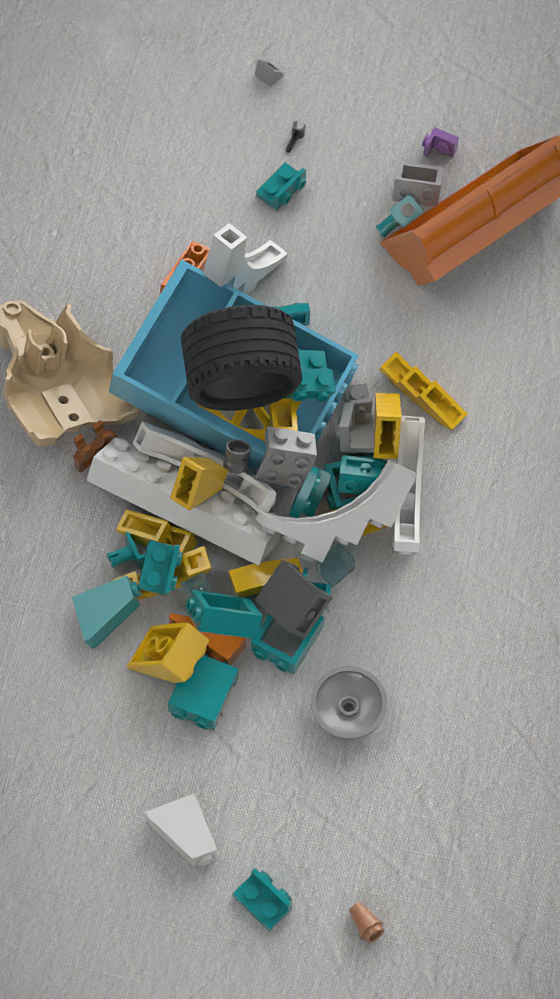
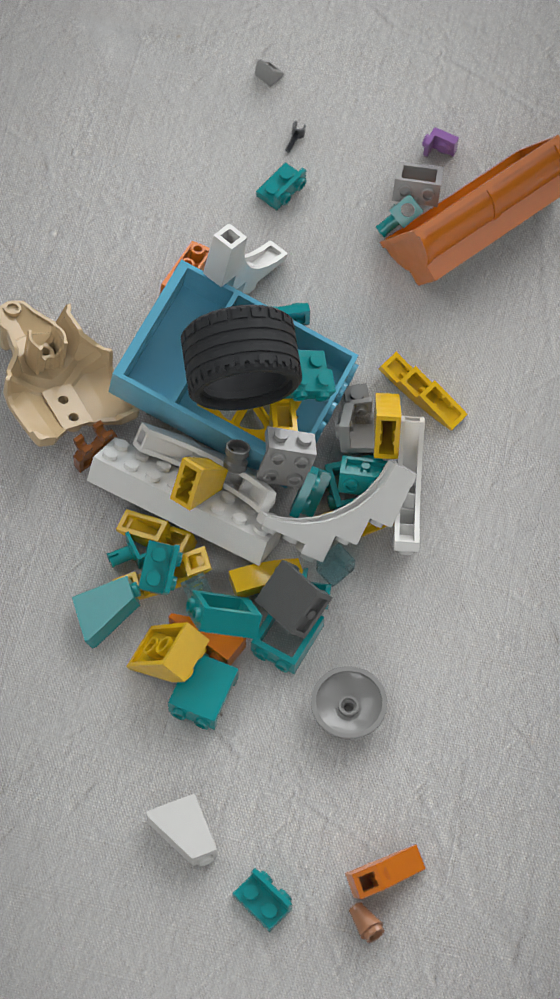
none -> orange slope [345,844,426,899]

